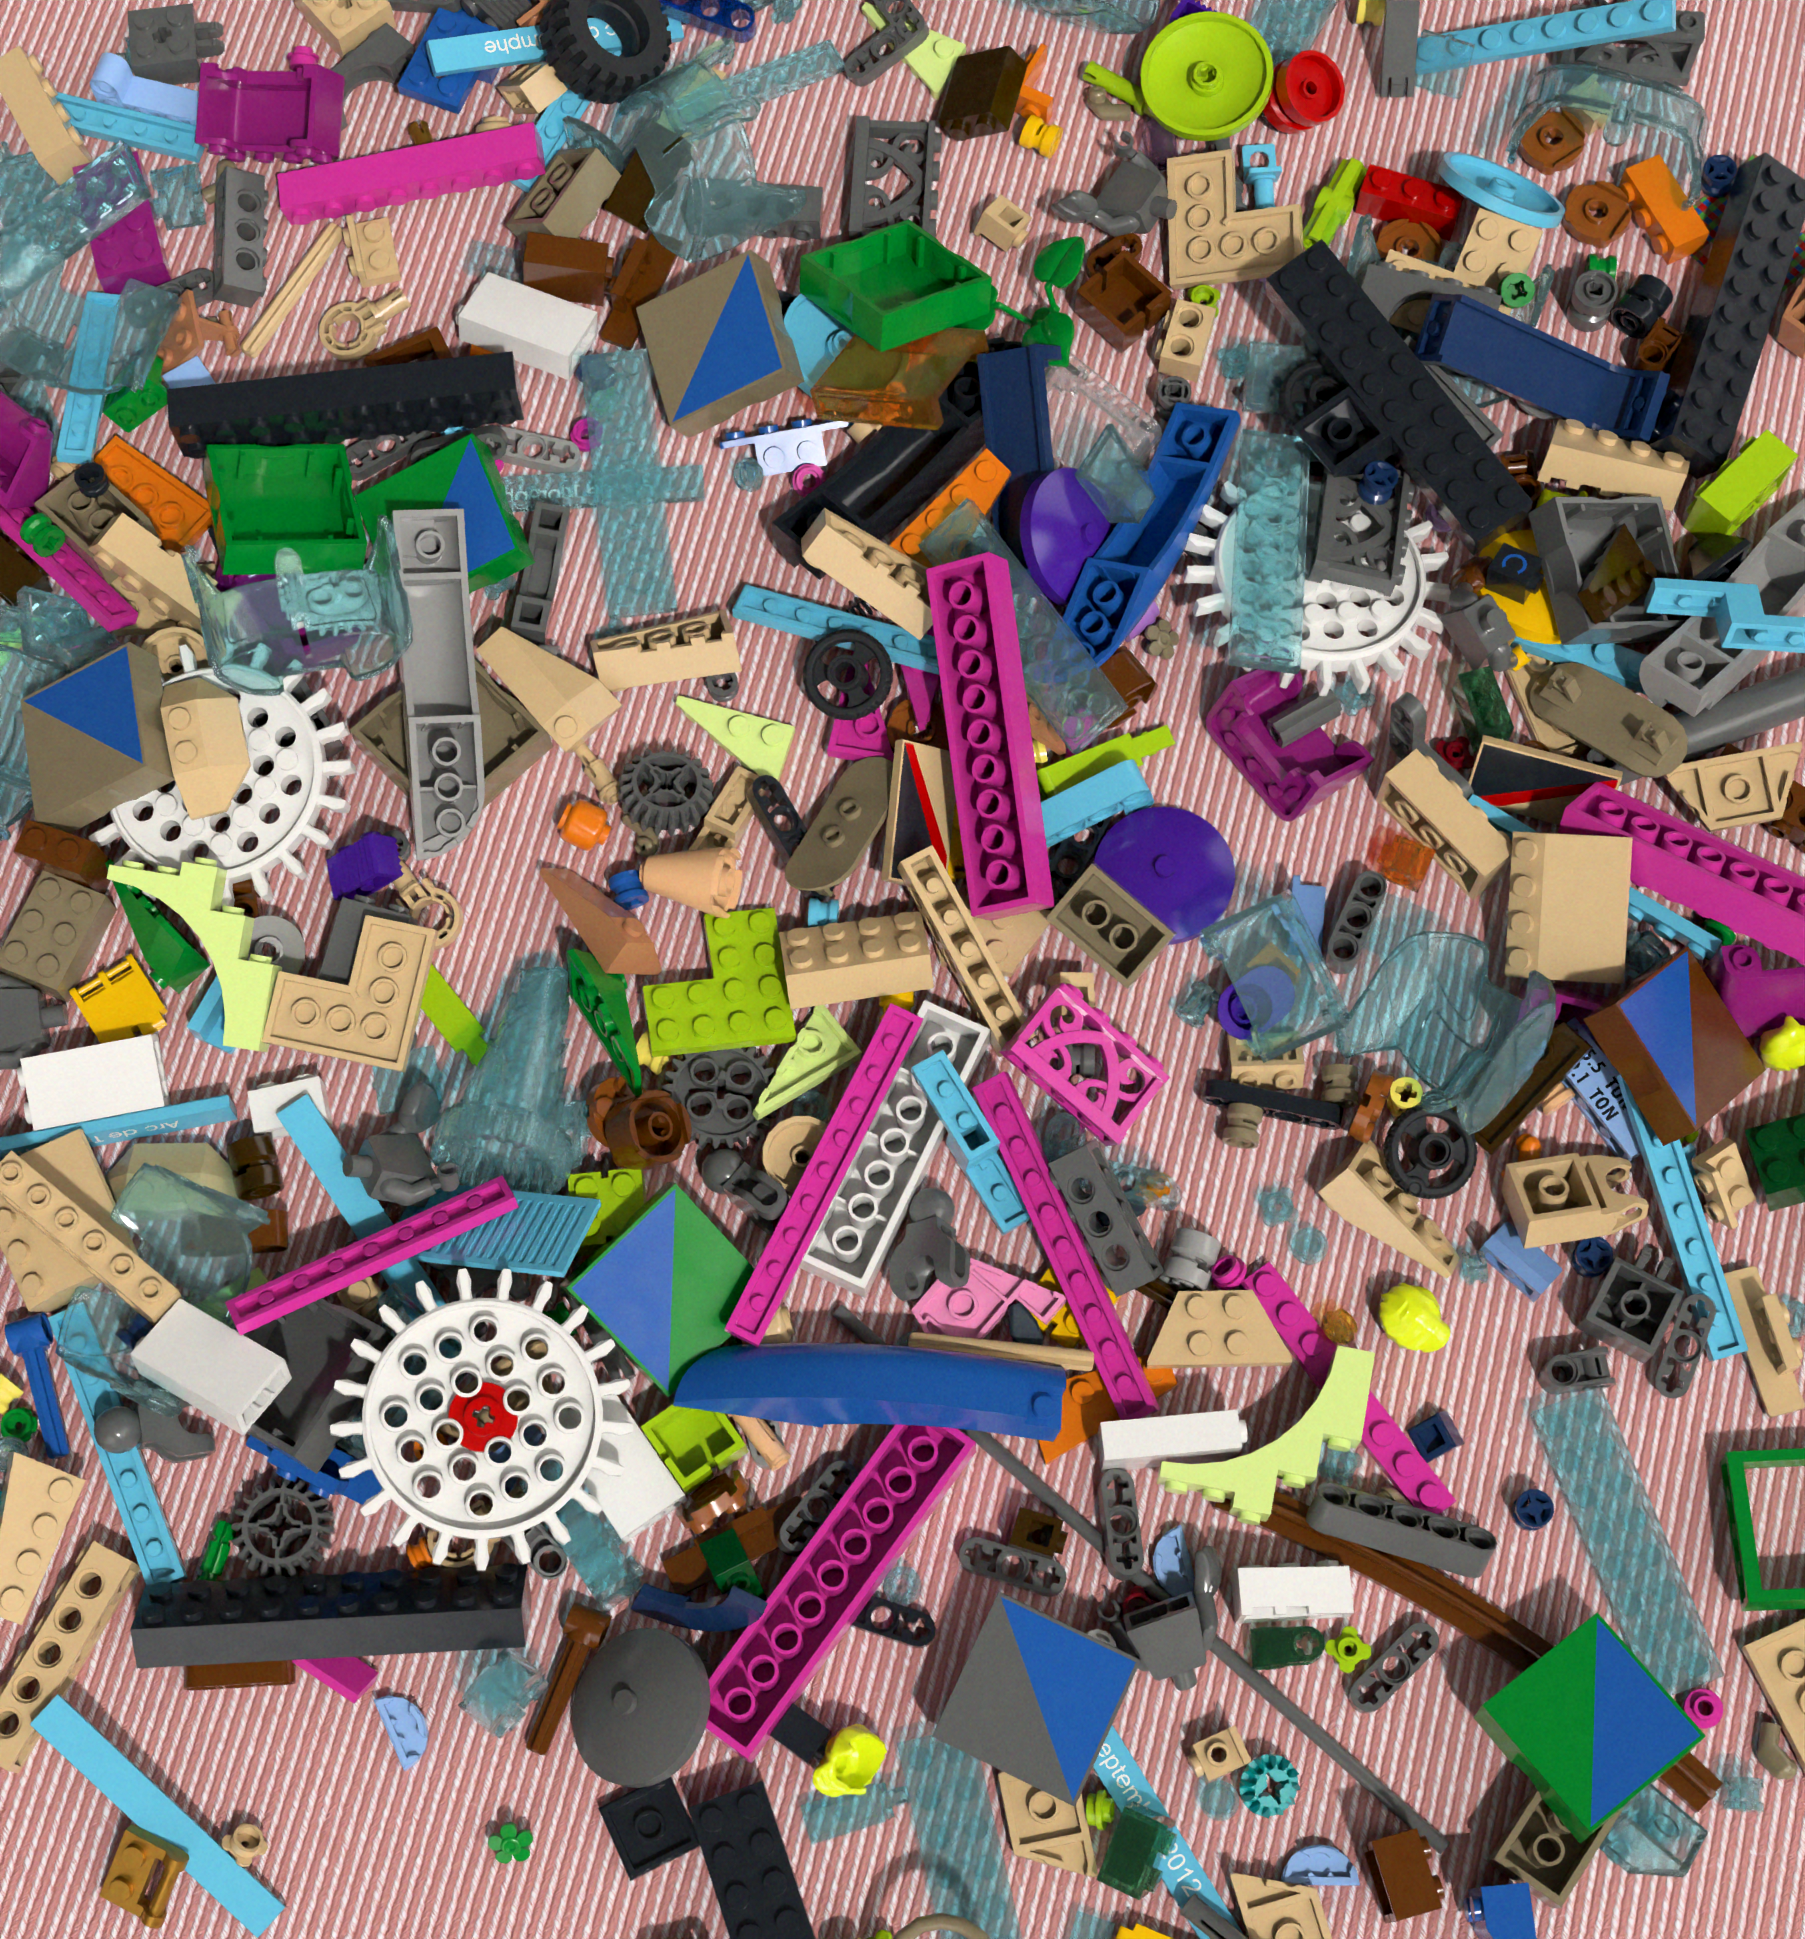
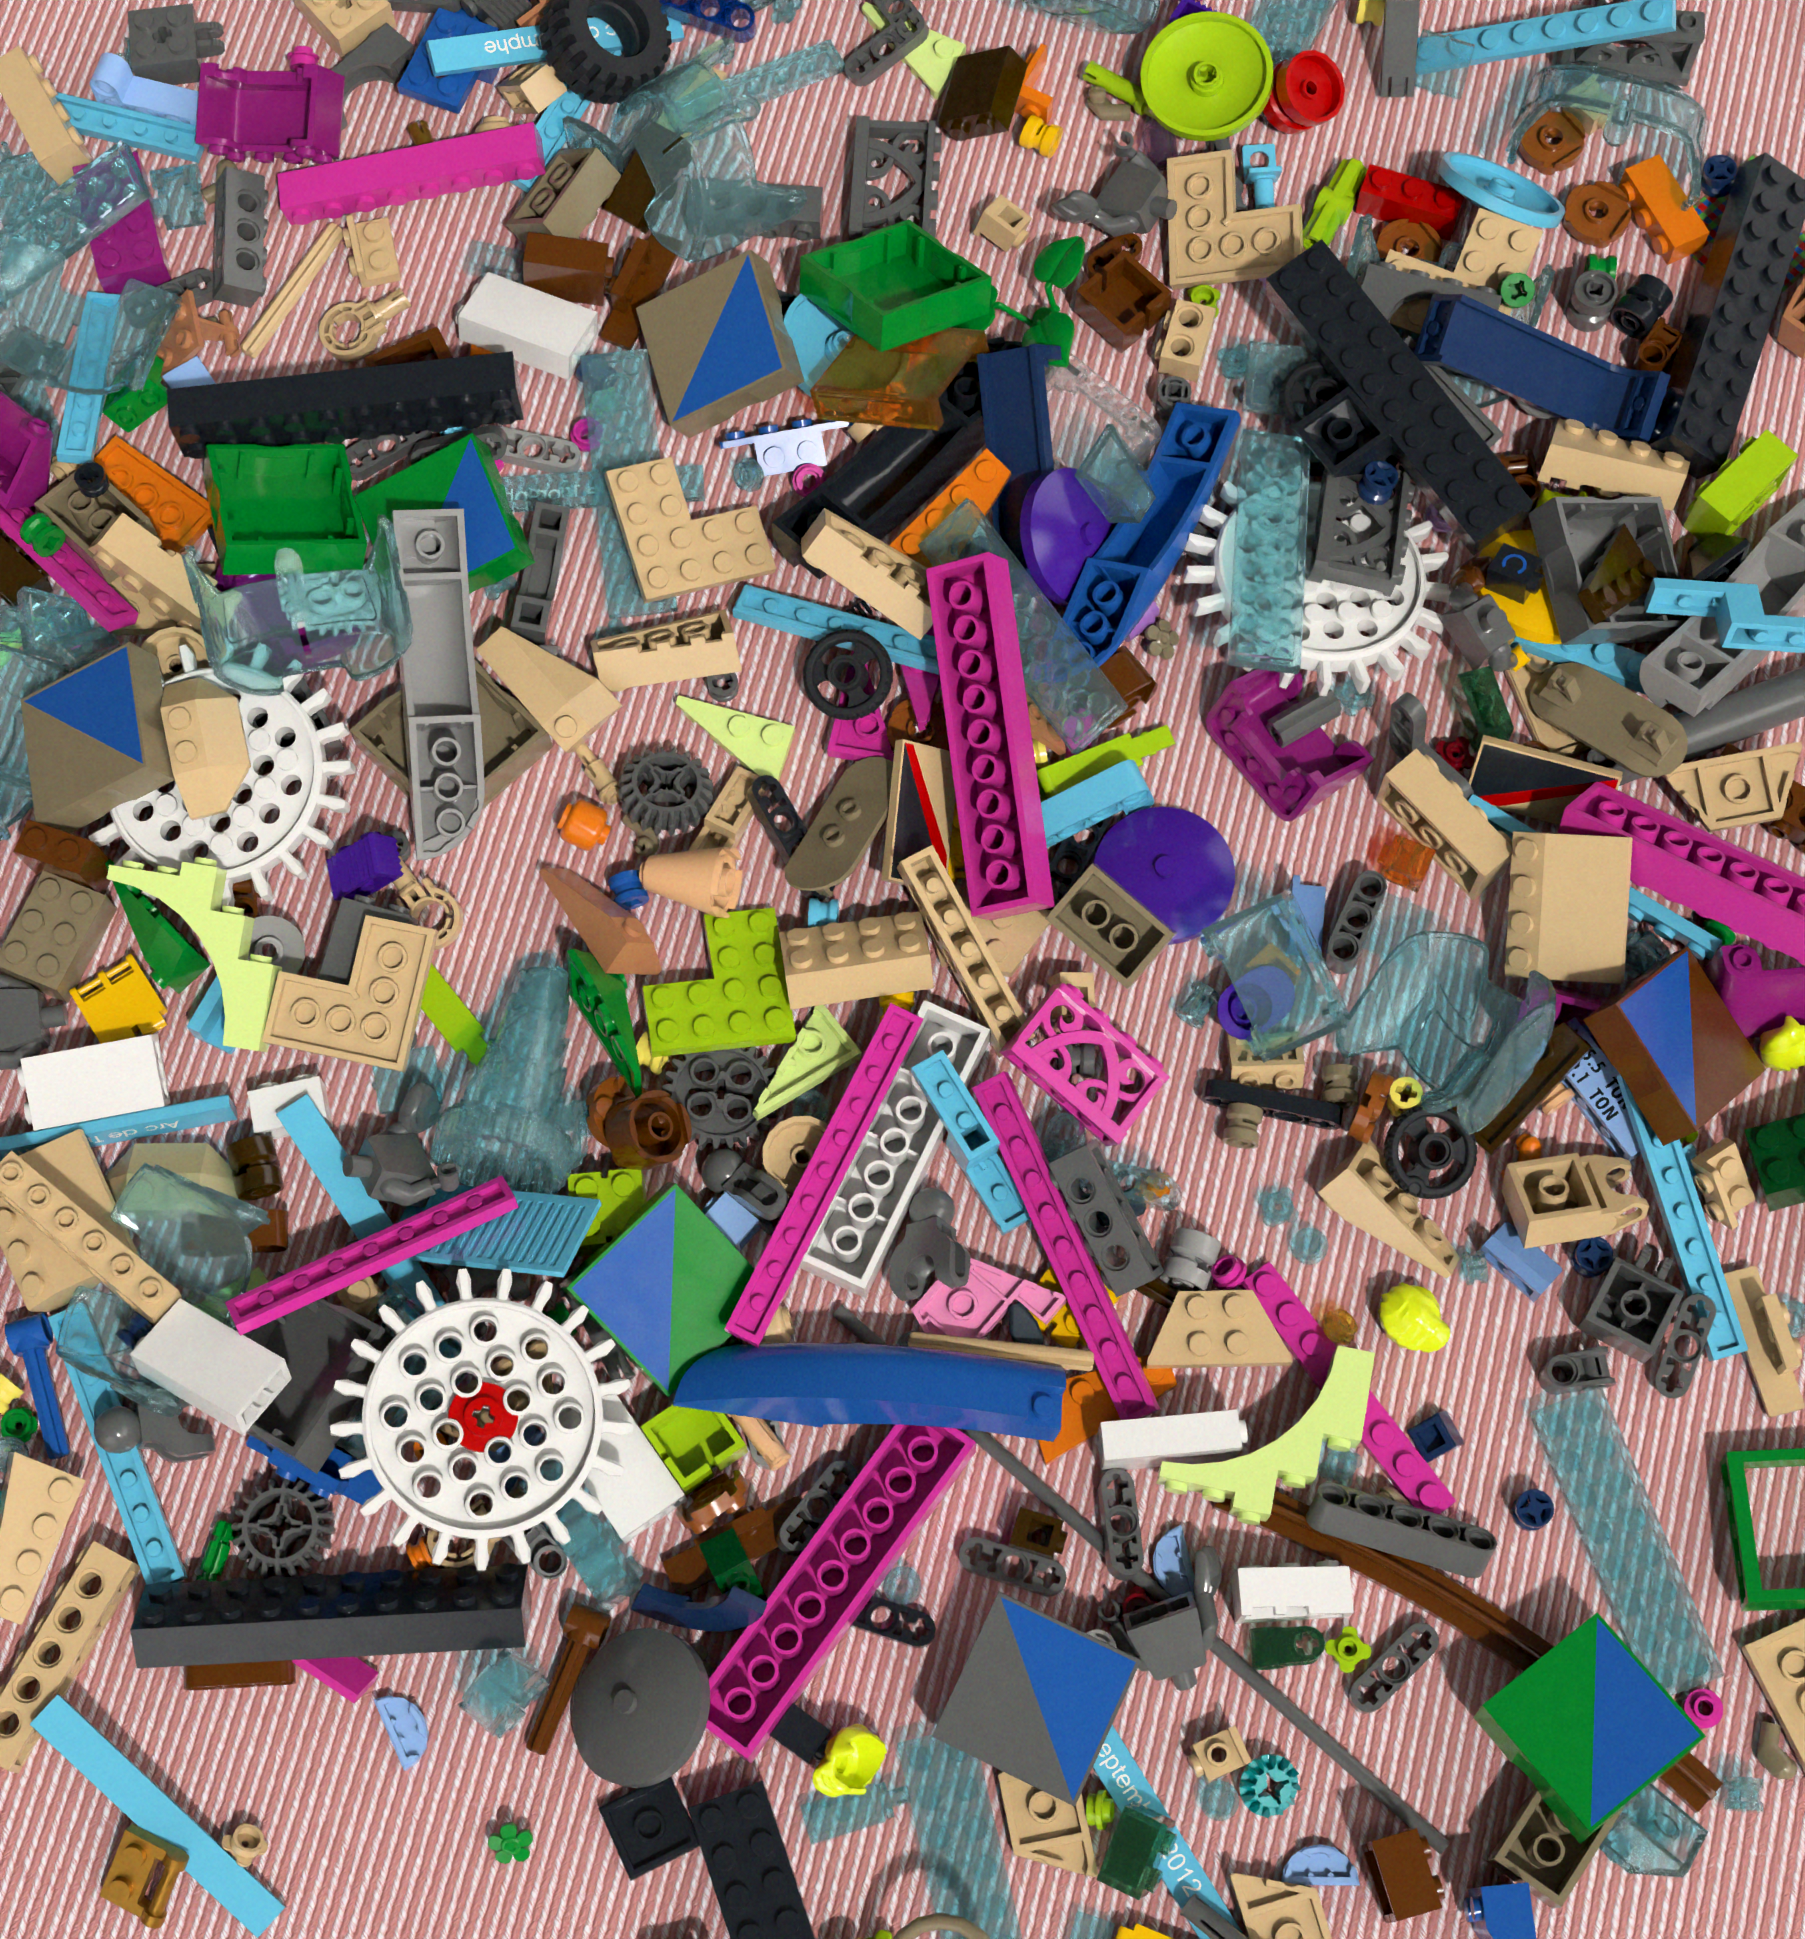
none -> tan plate [604,457,776,604]
none -> light blue brick [702,1192,760,1252]

